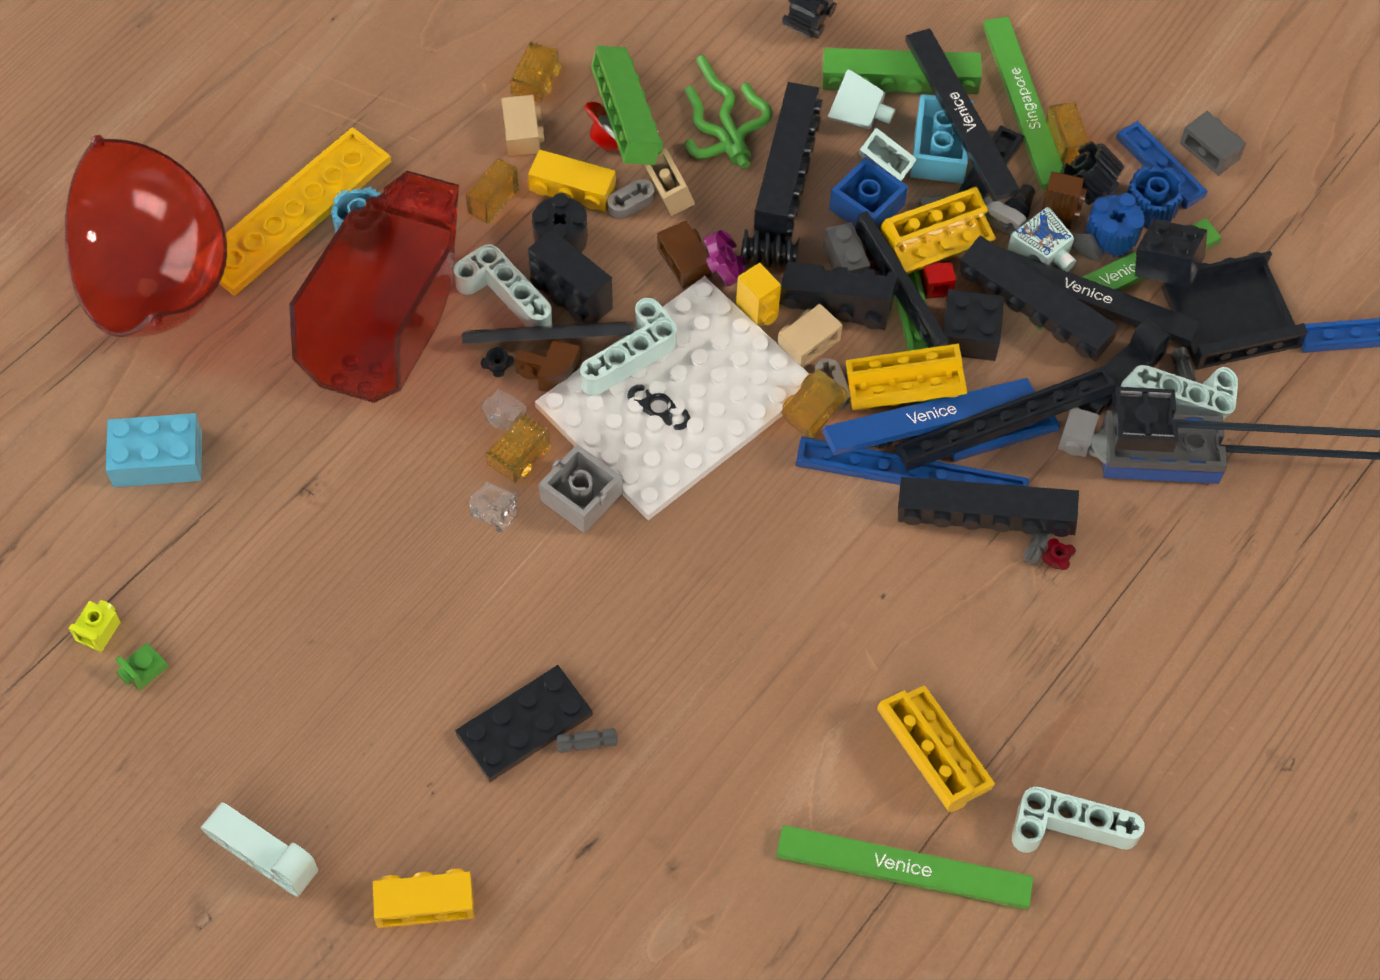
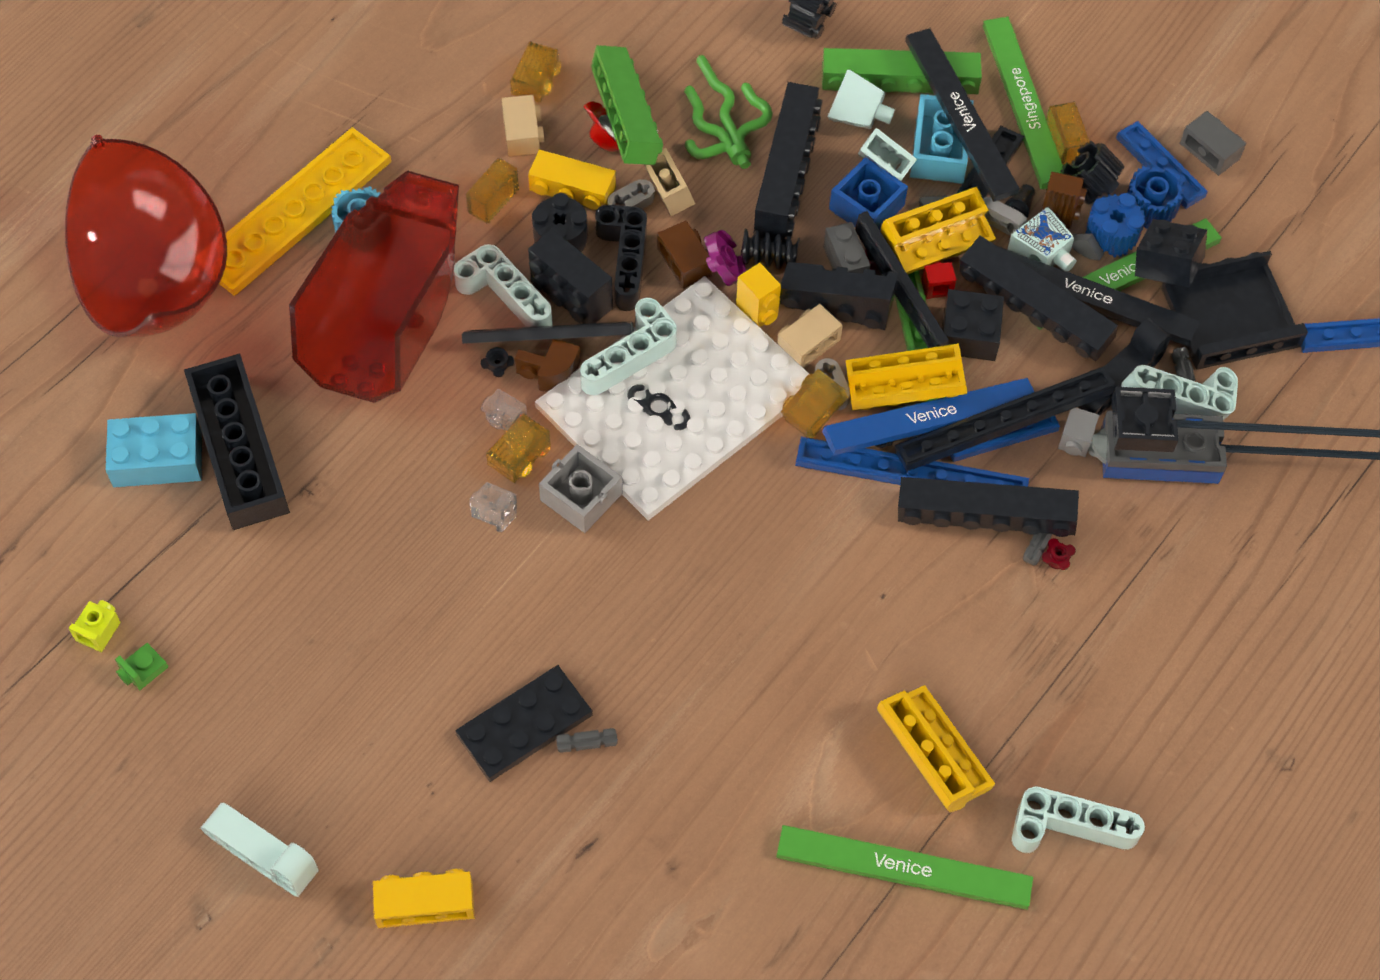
none -> black brick [184,353,290,530]
none -> black beam [595,205,647,311]

